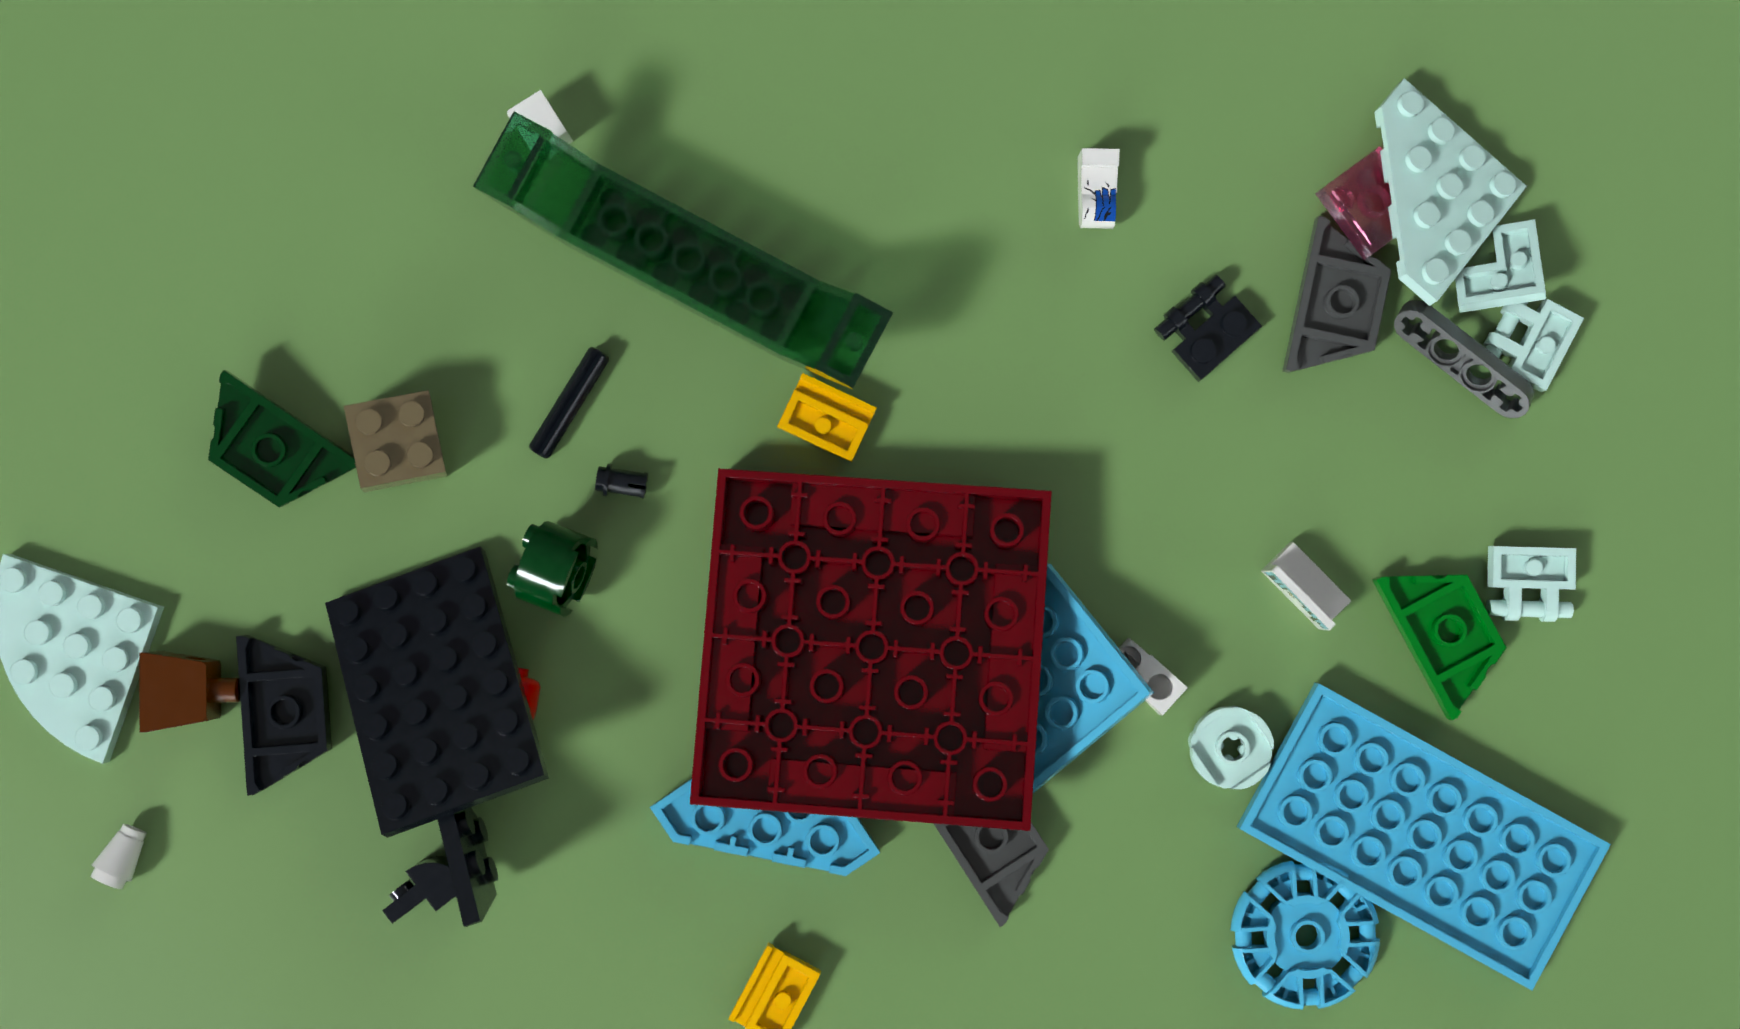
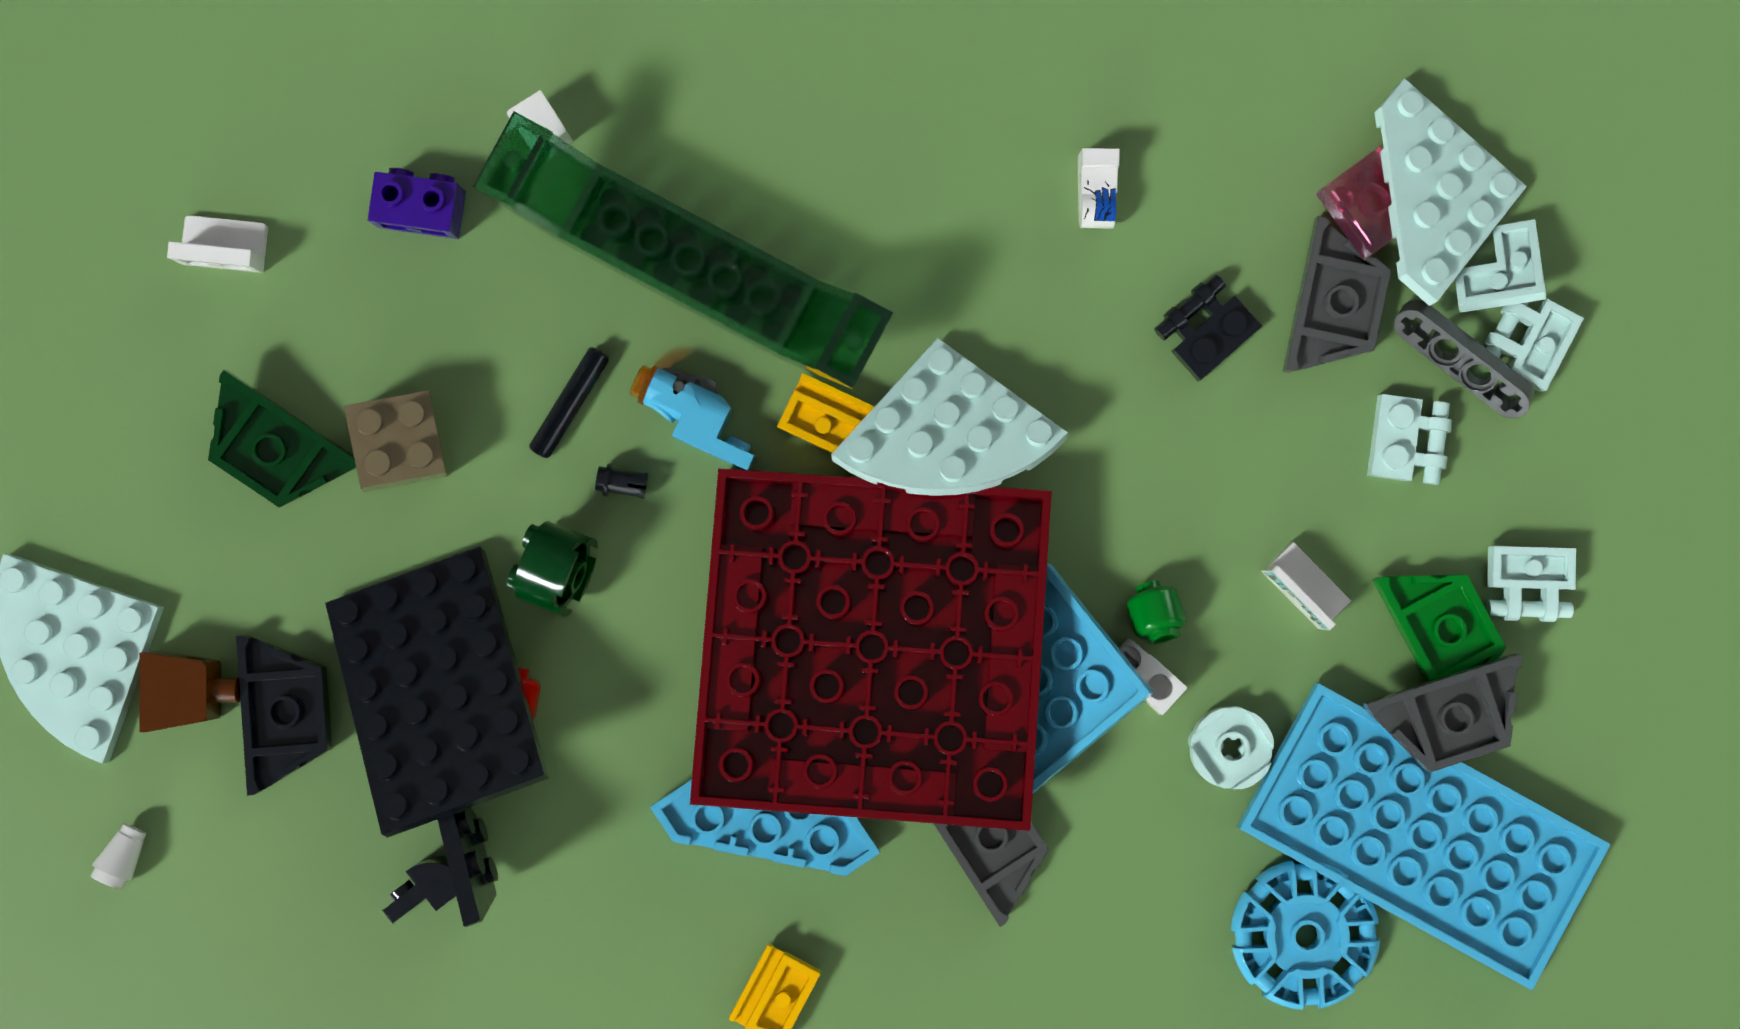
none -> white panel [167,215,268,273]
none -> dark purple brick [367,168,466,239]
none -> medium azure plate [630,365,757,471]
none -> light aqua plate [831,338,1068,496]
none -> green head [1126,580,1186,645]
none -> dark grey wing [1363,654,1522,772]
none -> light aqua plate [1367,394,1452,485]

